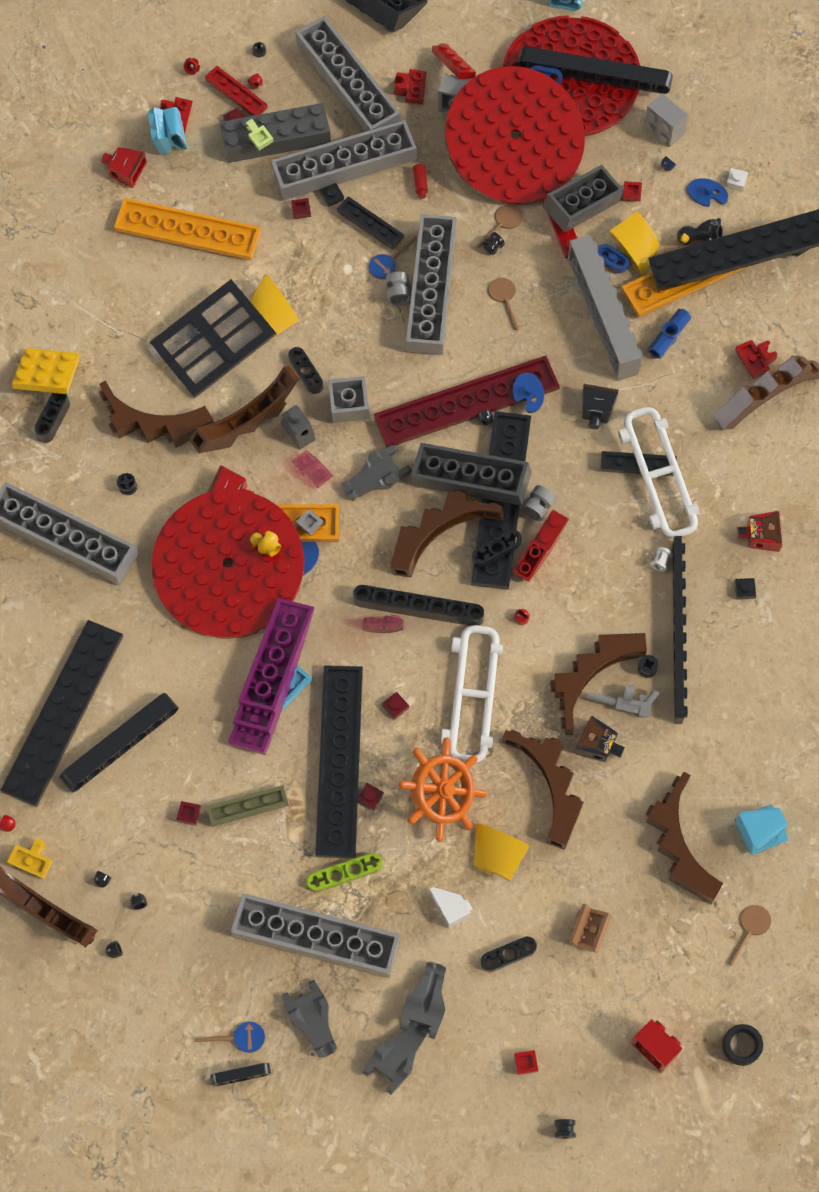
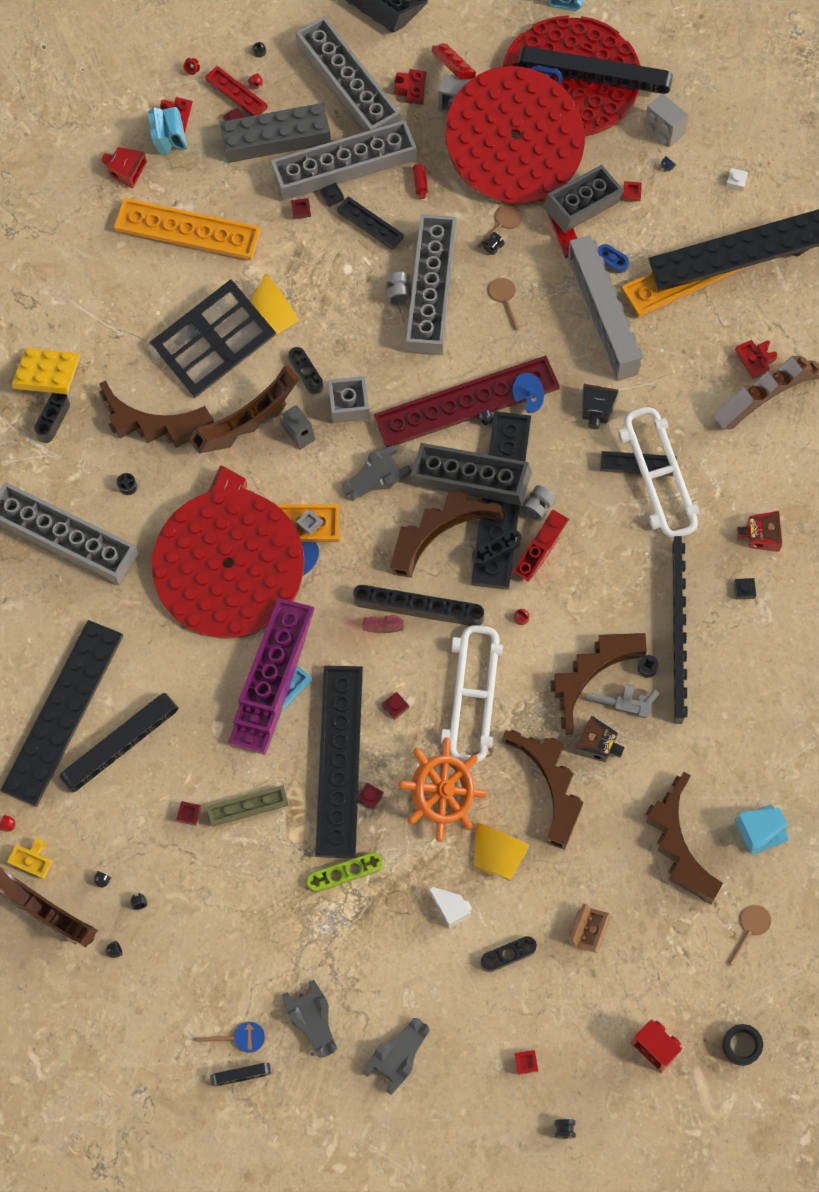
light grey brick [231,893,400,979] -> none
yellowish green plate [246,119,274,151] -> none
yellow animal [250,531,281,557] -> none
clear pink slope [292,450,333,488] -> none
blue piece [369,236,417,279] -> none
dark grey animal [400,962,447,1039] -> none
yellow slope [610,211,659,276] -> none
blue piece [648,308,691,359] -> none
white bush [650,547,673,572] -> none
black animal [677,218,723,245] -> none
blue piece [688,178,728,207] -> none

